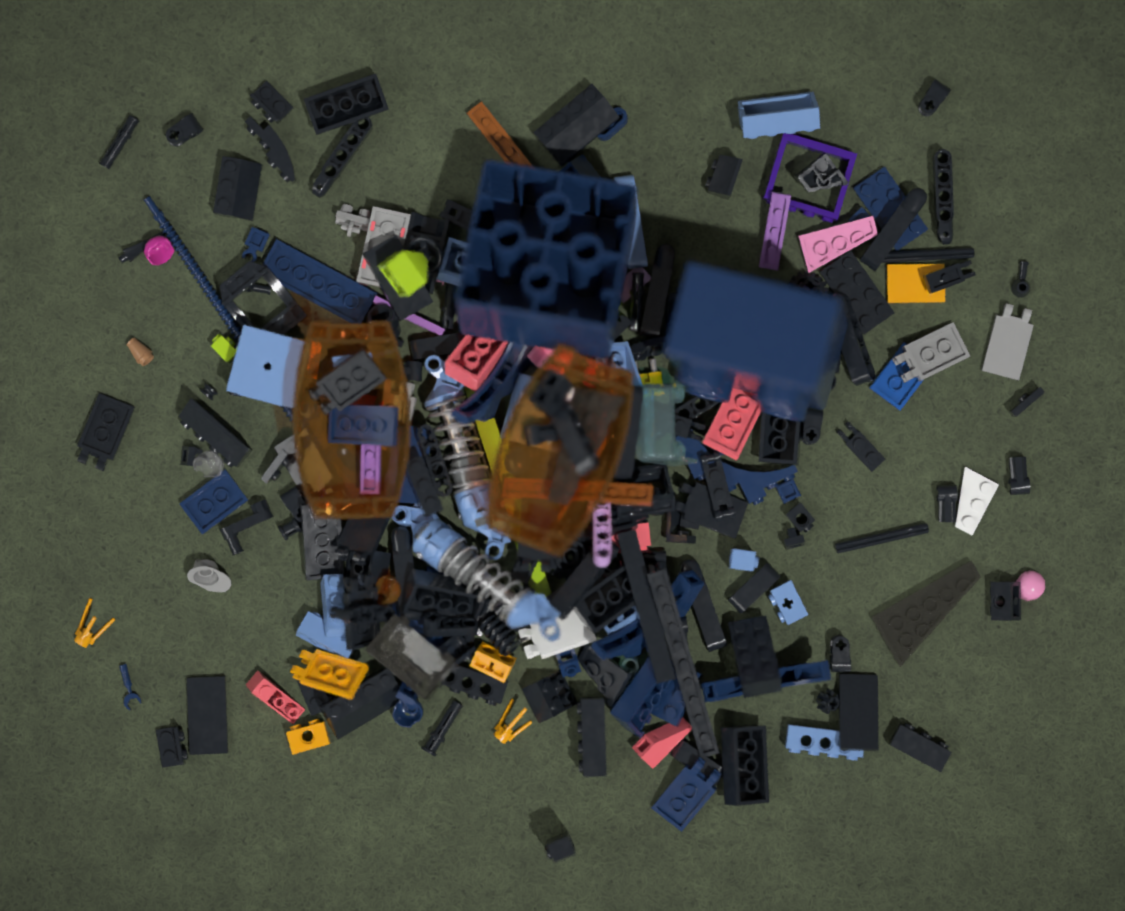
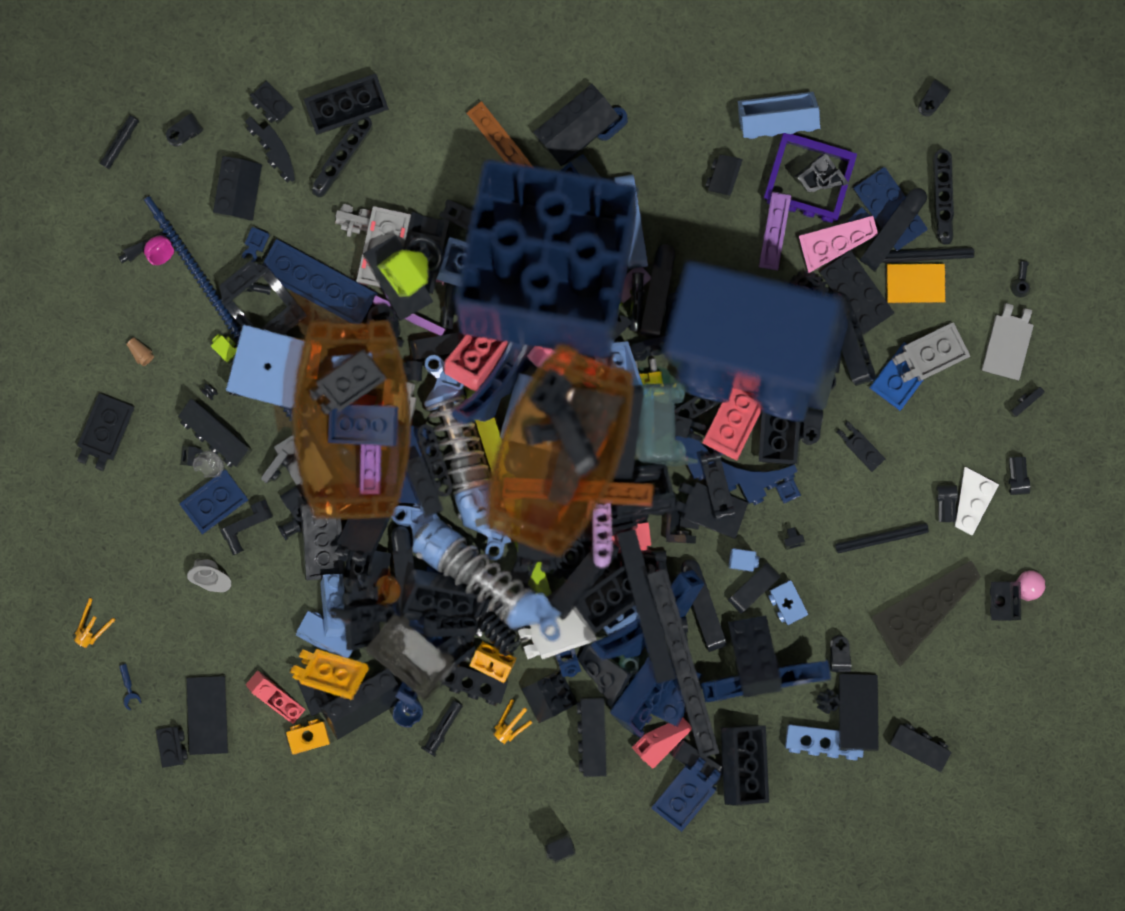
black brick [785,502,815,533] -> none
black hinge [923,260,976,294] -> none

